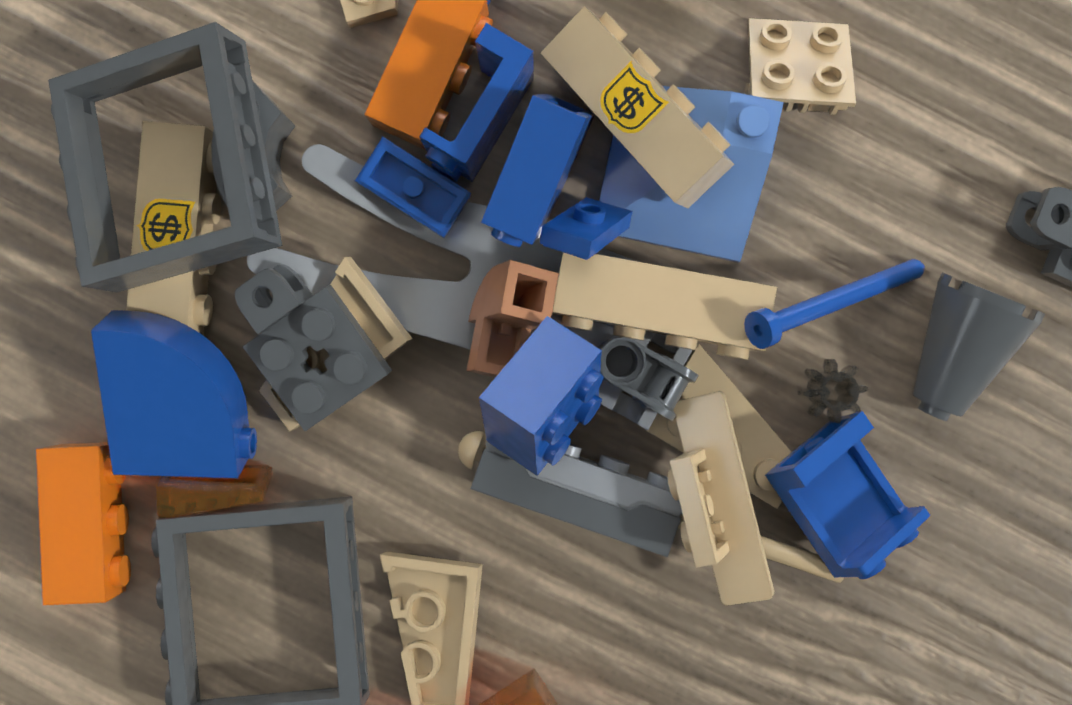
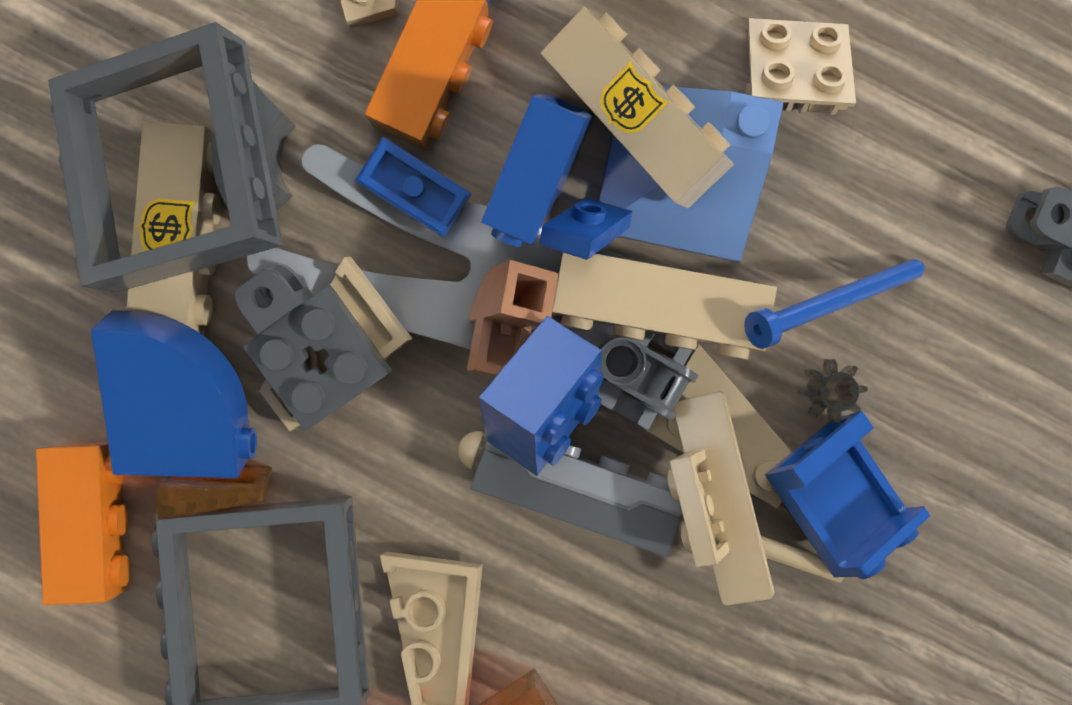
blue panel [419,23,534,182] -> none
dark grey cone [913,272,1045,421] -> none

